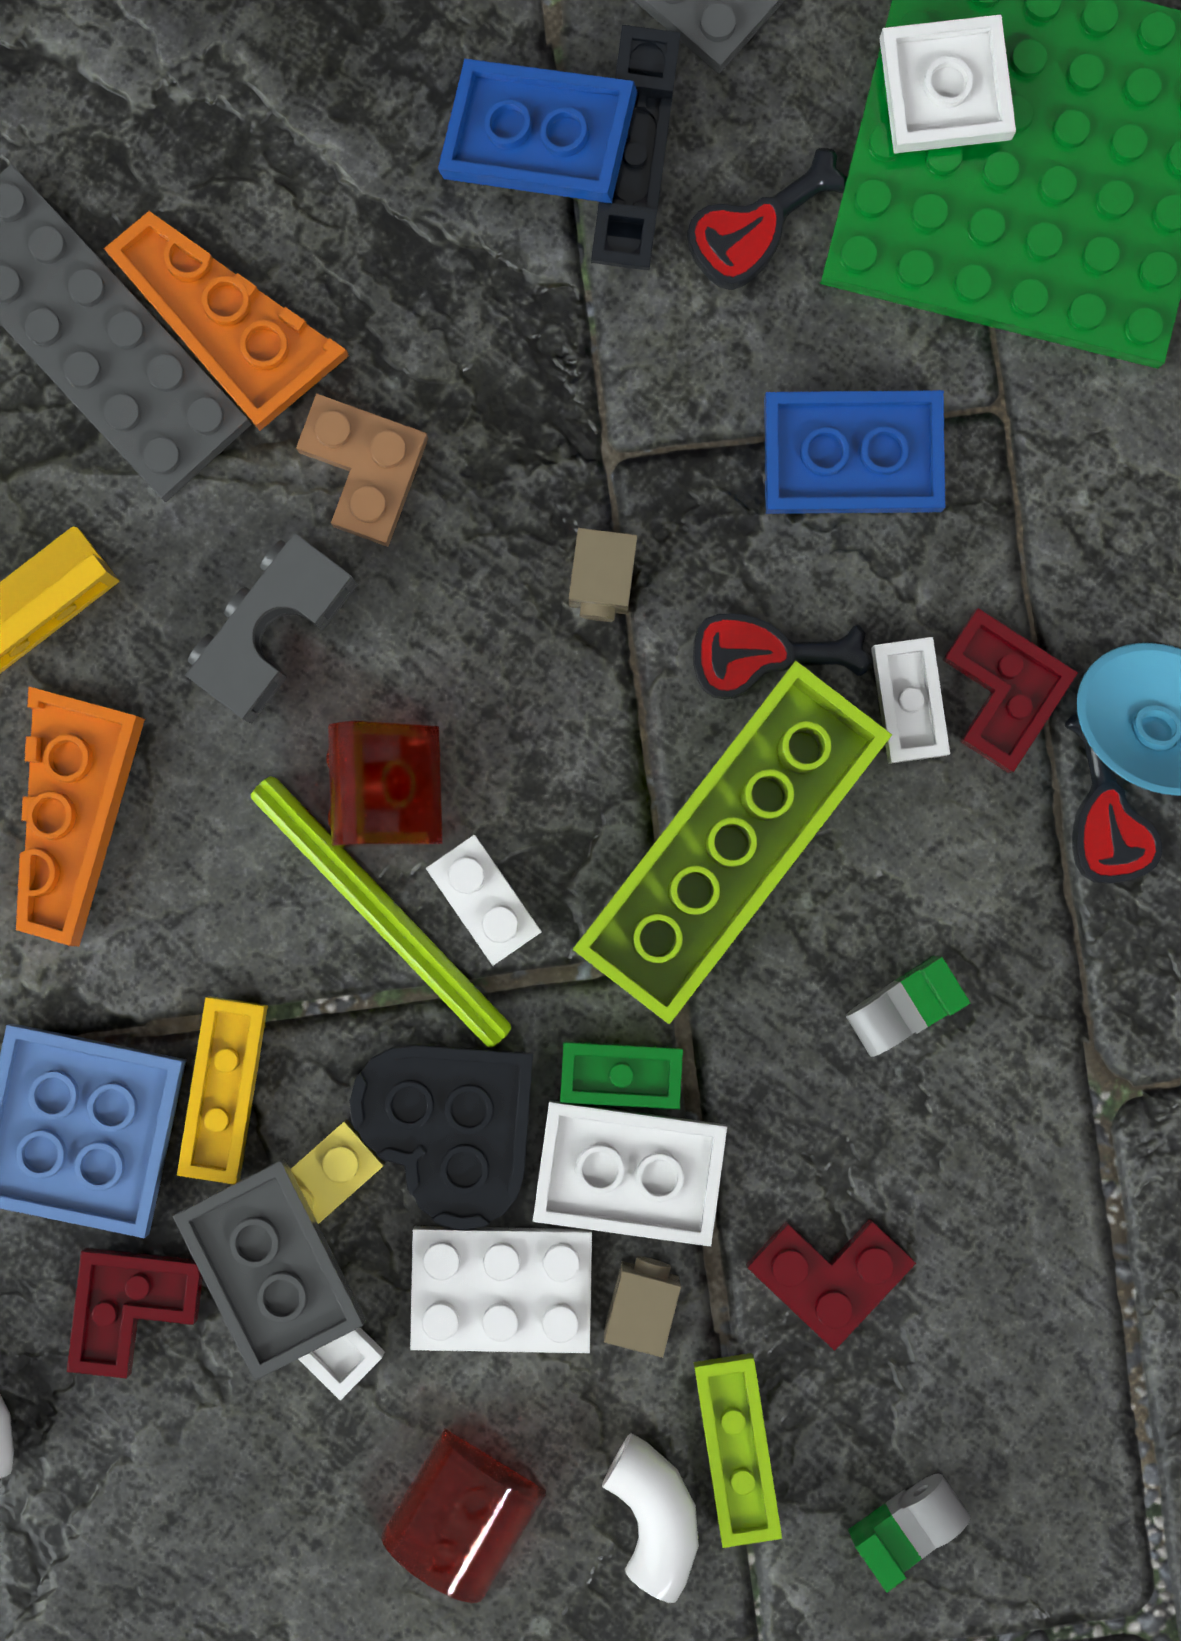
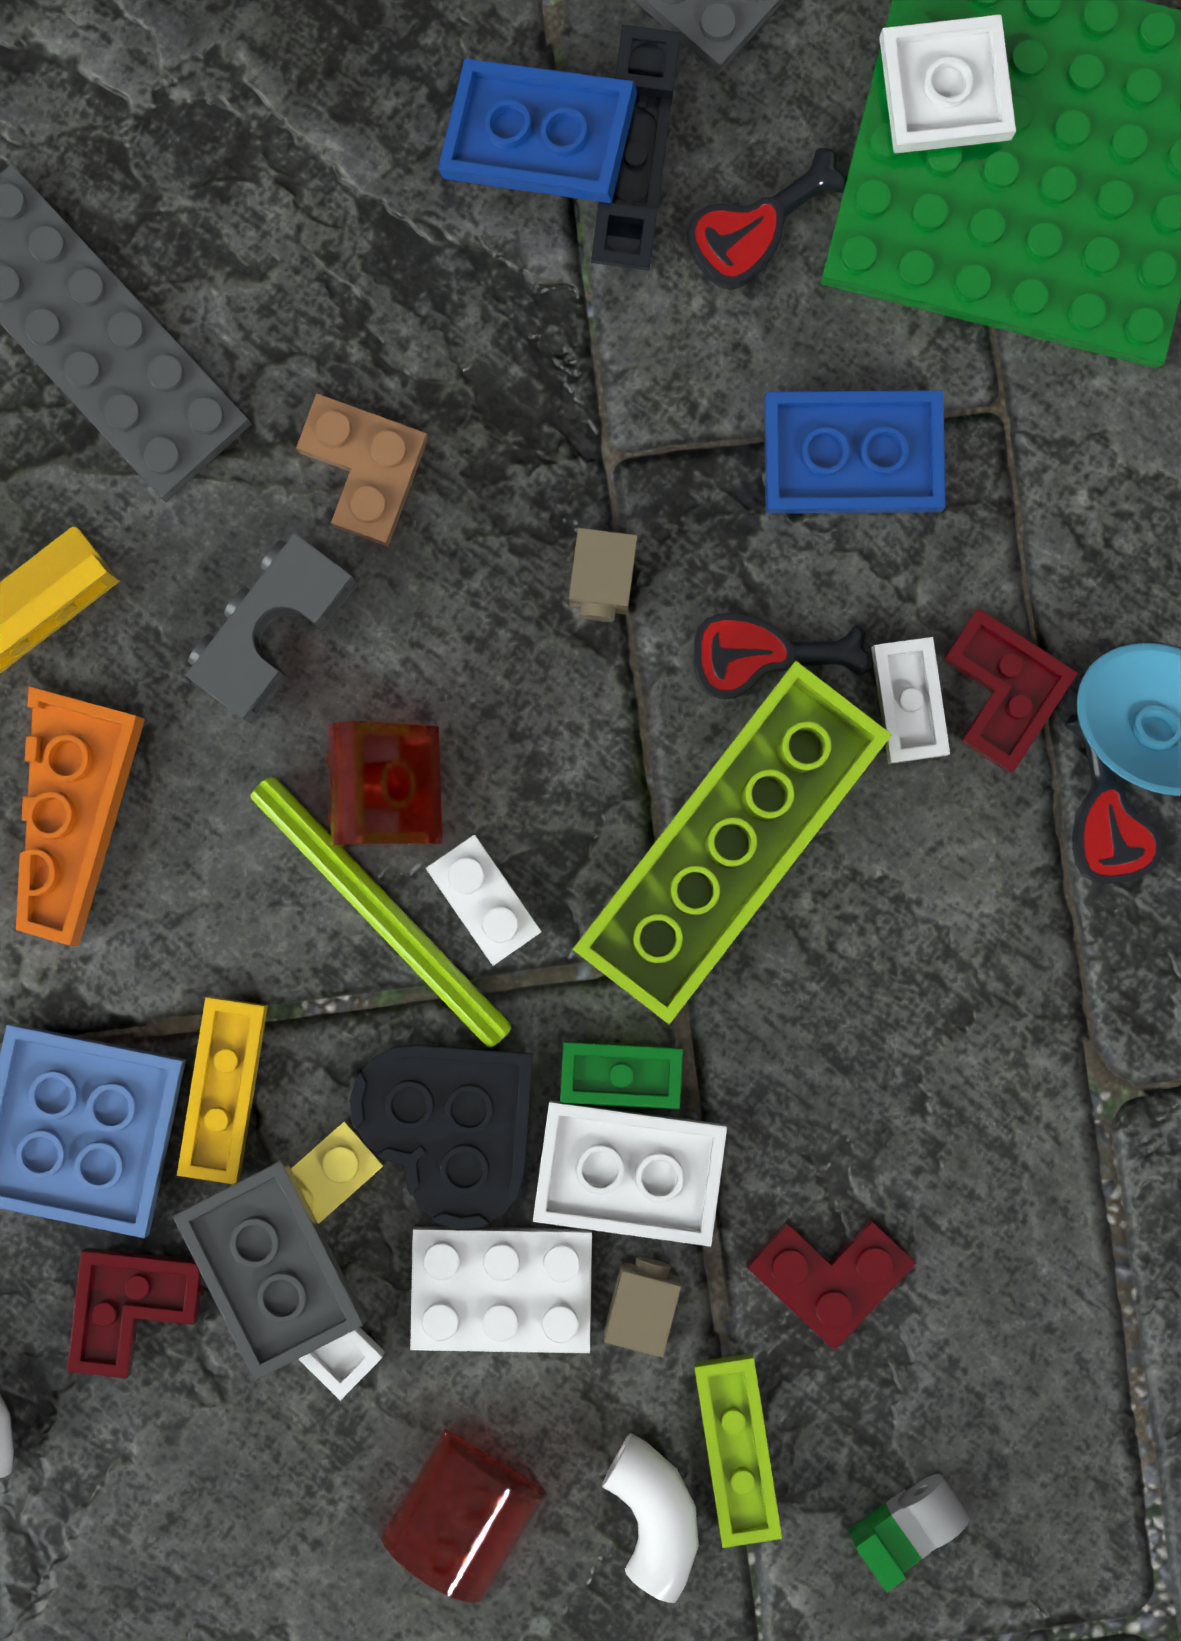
orange wing [104,211,349,431] -> none
leg [846,955,971,1057] -> none

